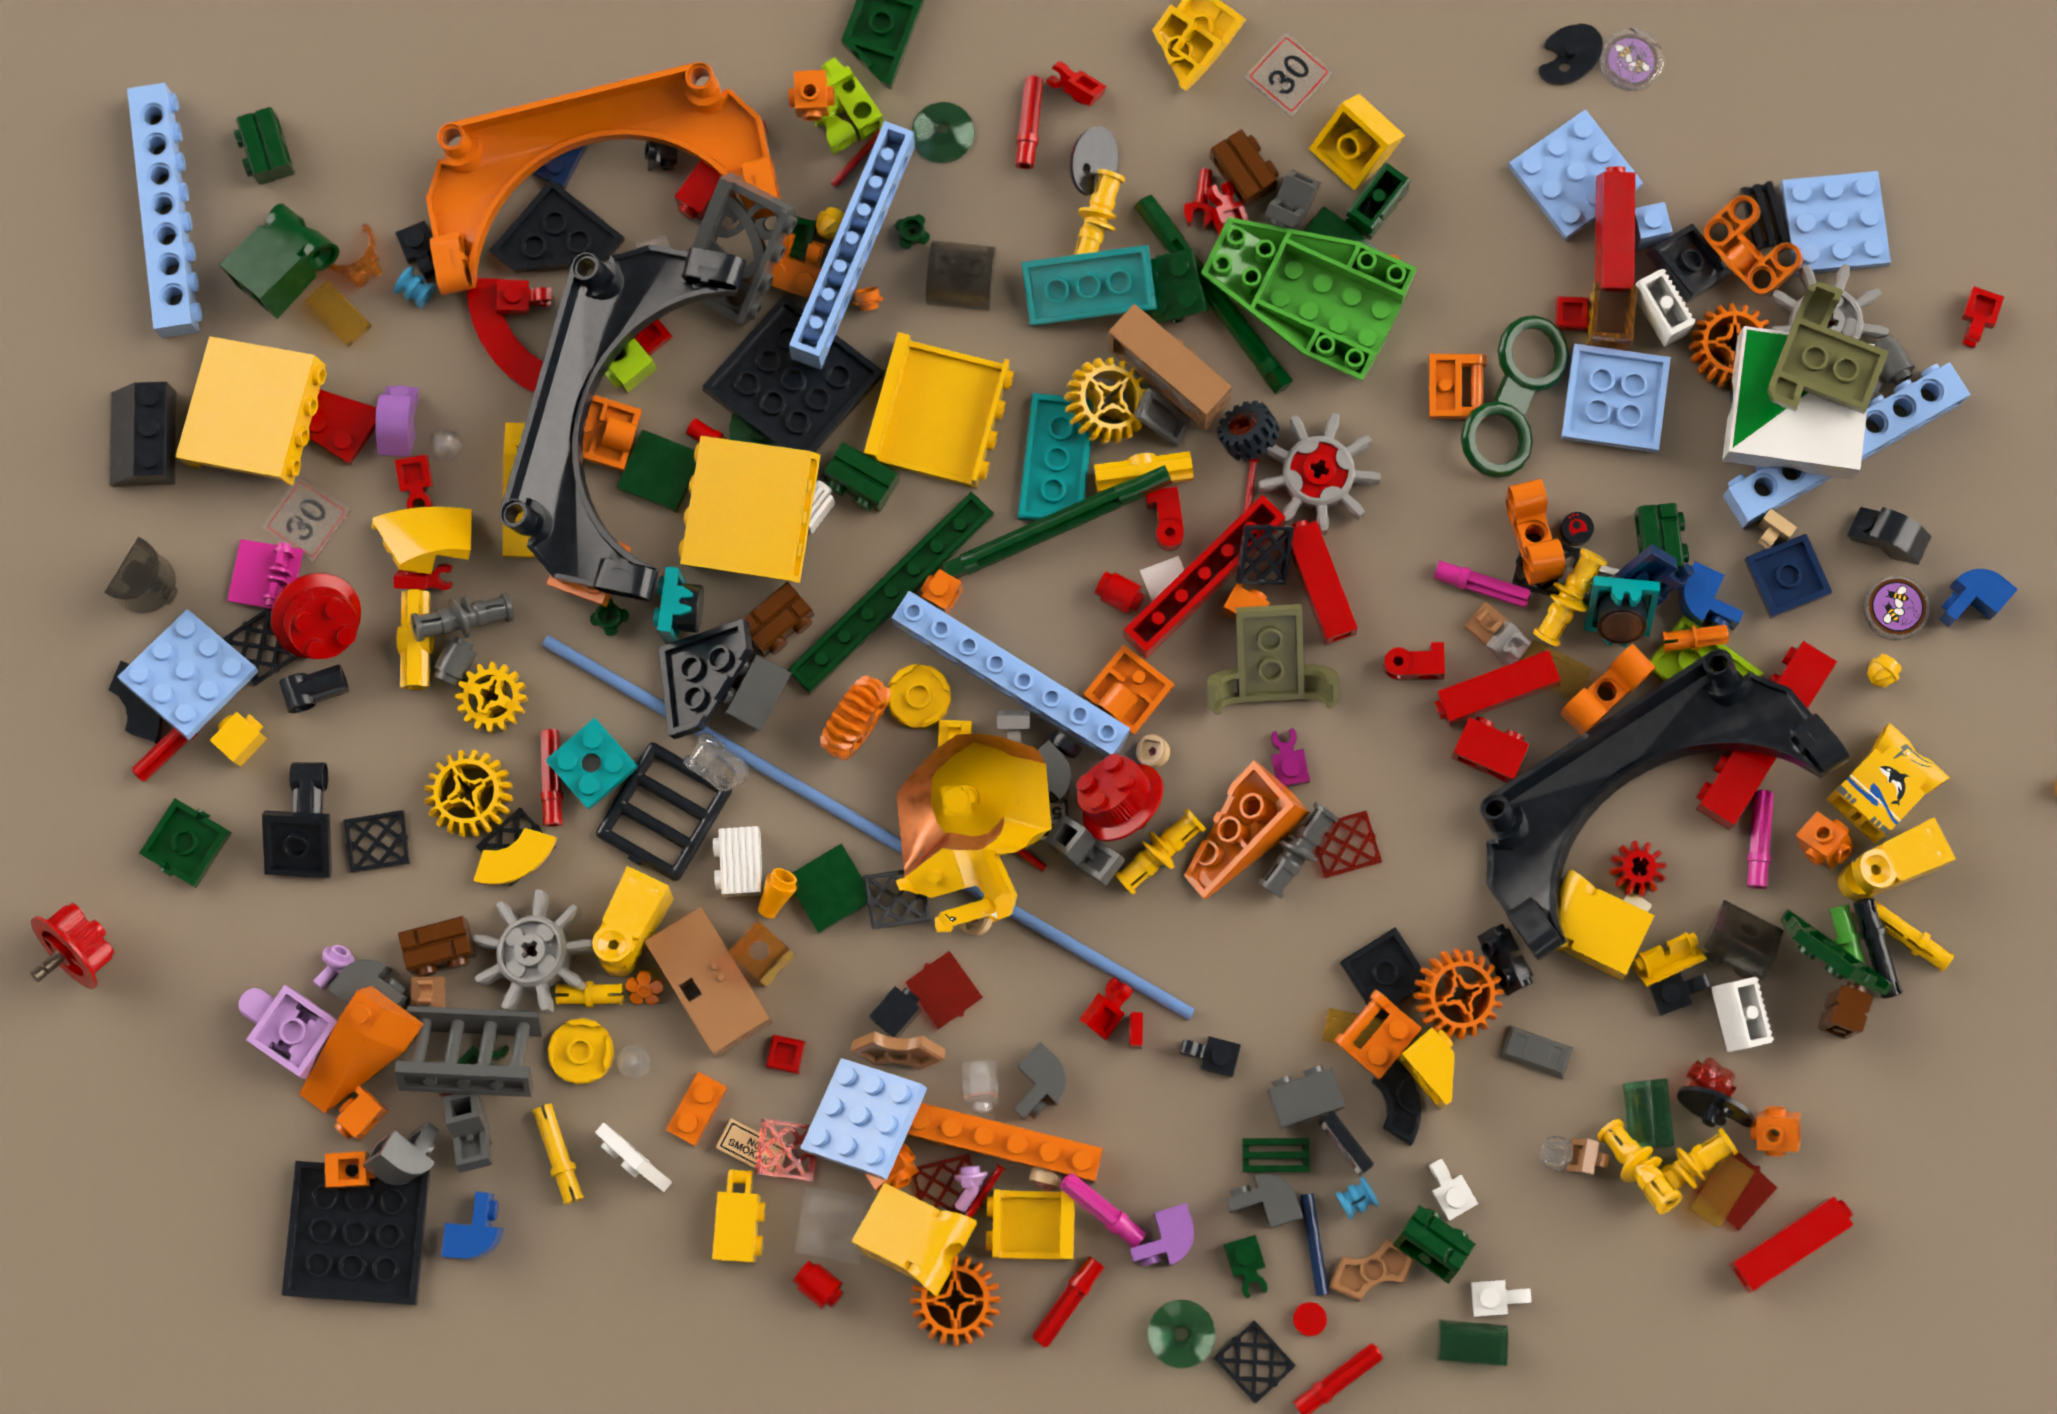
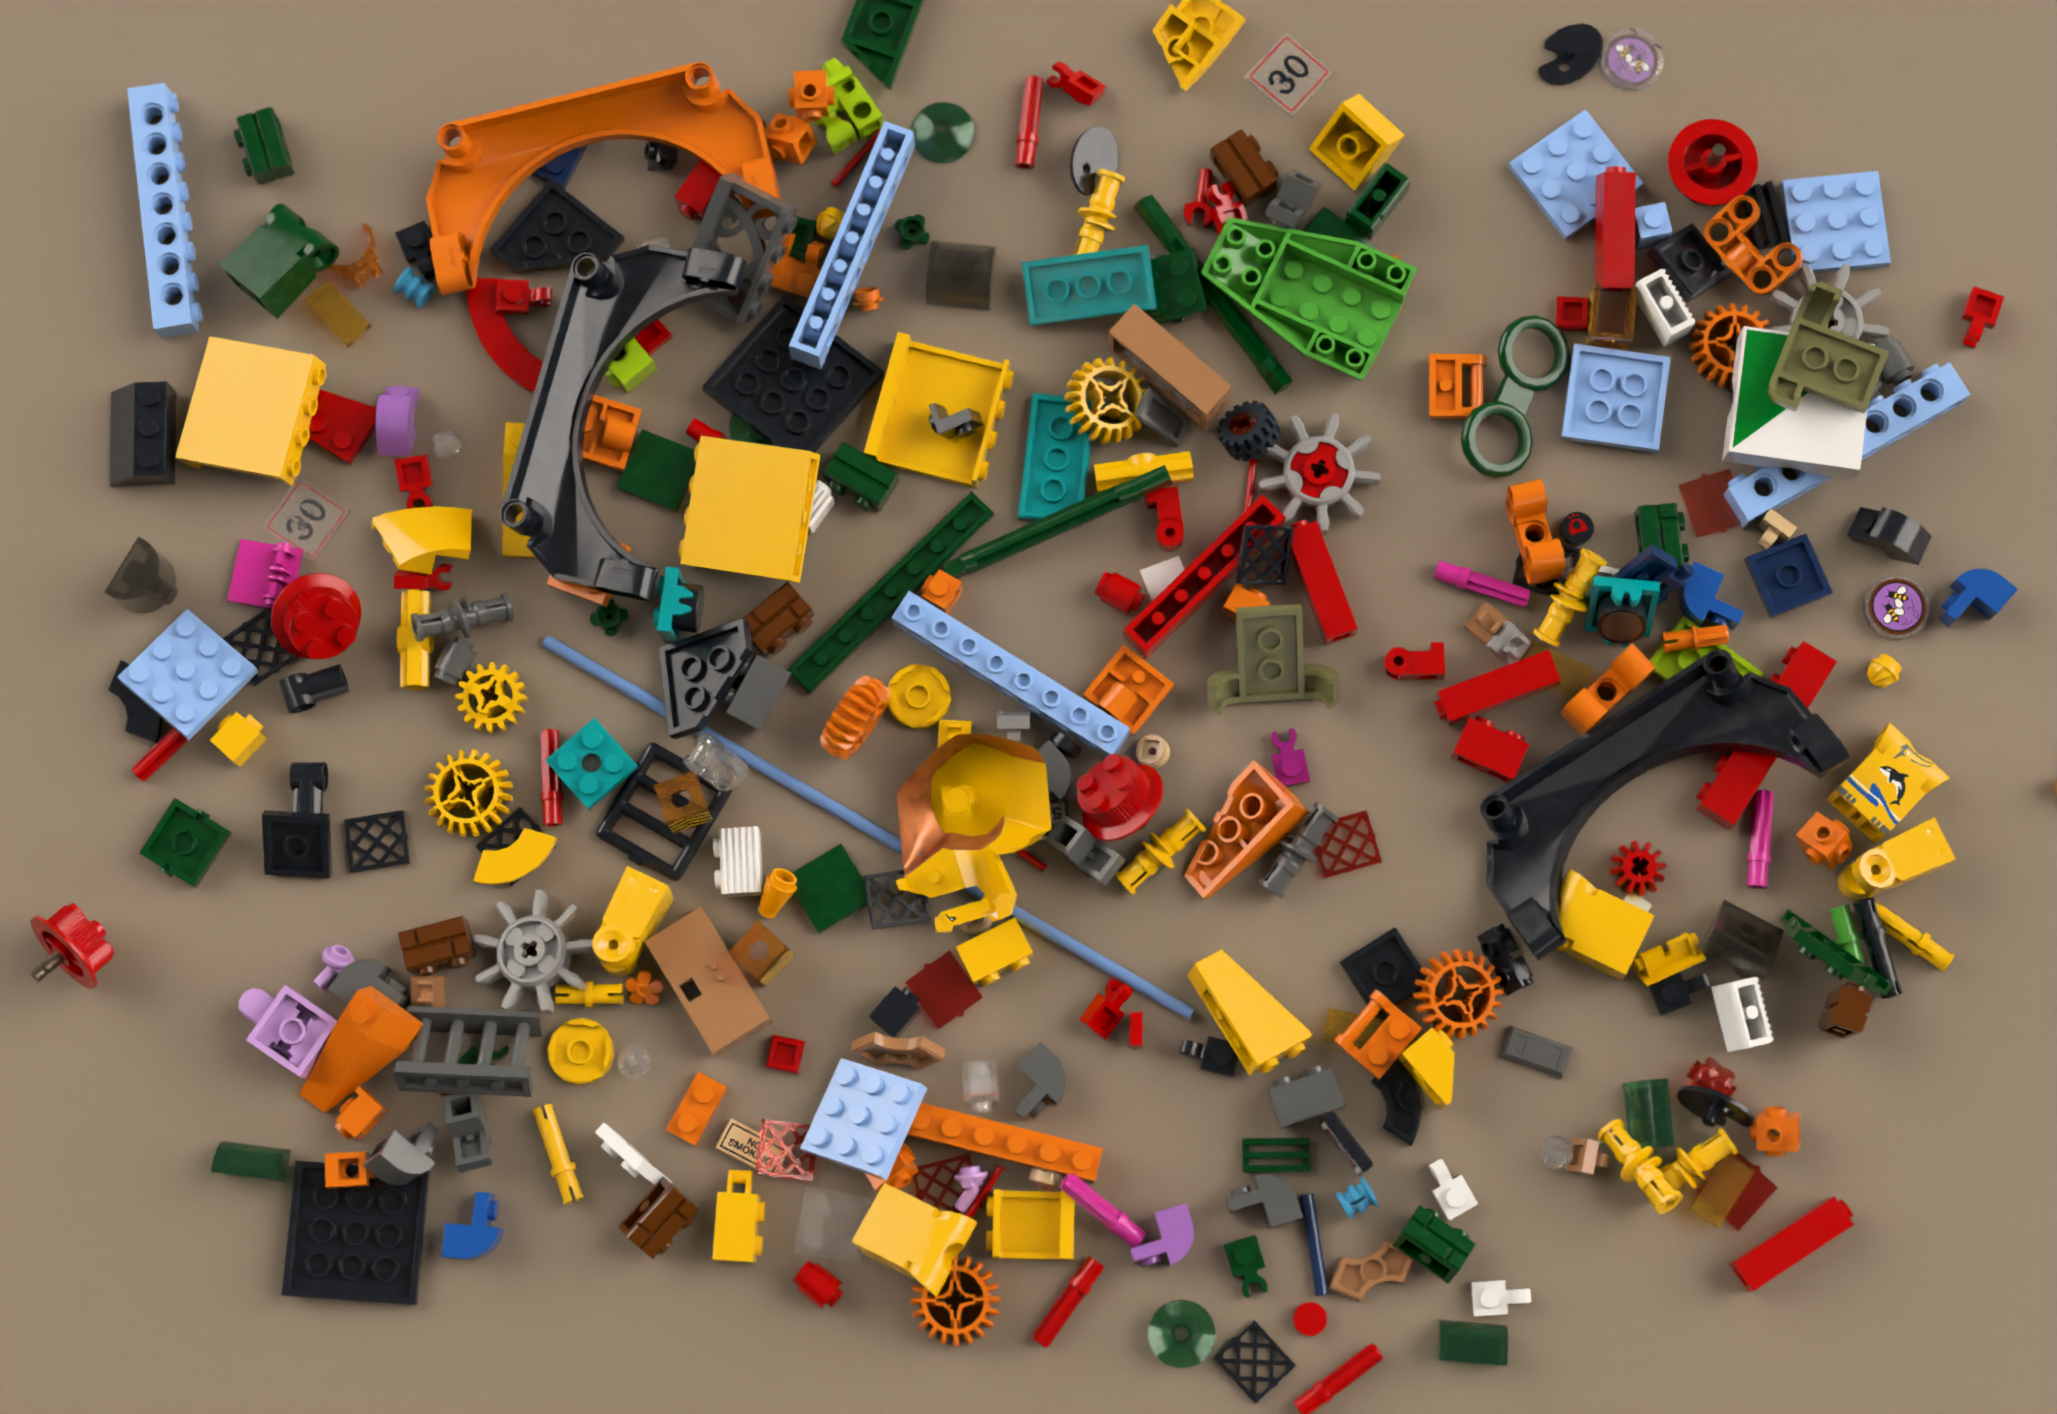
none -> clear green brick [211,1141,291,1182]
none -> reddish brown brick [618,1177,698,1259]
none -> clear orange piece [653,771,713,834]
none -> orange brick [765,113,817,165]
none -> bracket [929,403,984,439]
none -> yellow brick [956,917,1033,987]
none -> yellow slope [1187,949,1312,1076]
none -> red piece [1668,119,1758,206]
none -> clear red piece [1678,469,1741,538]

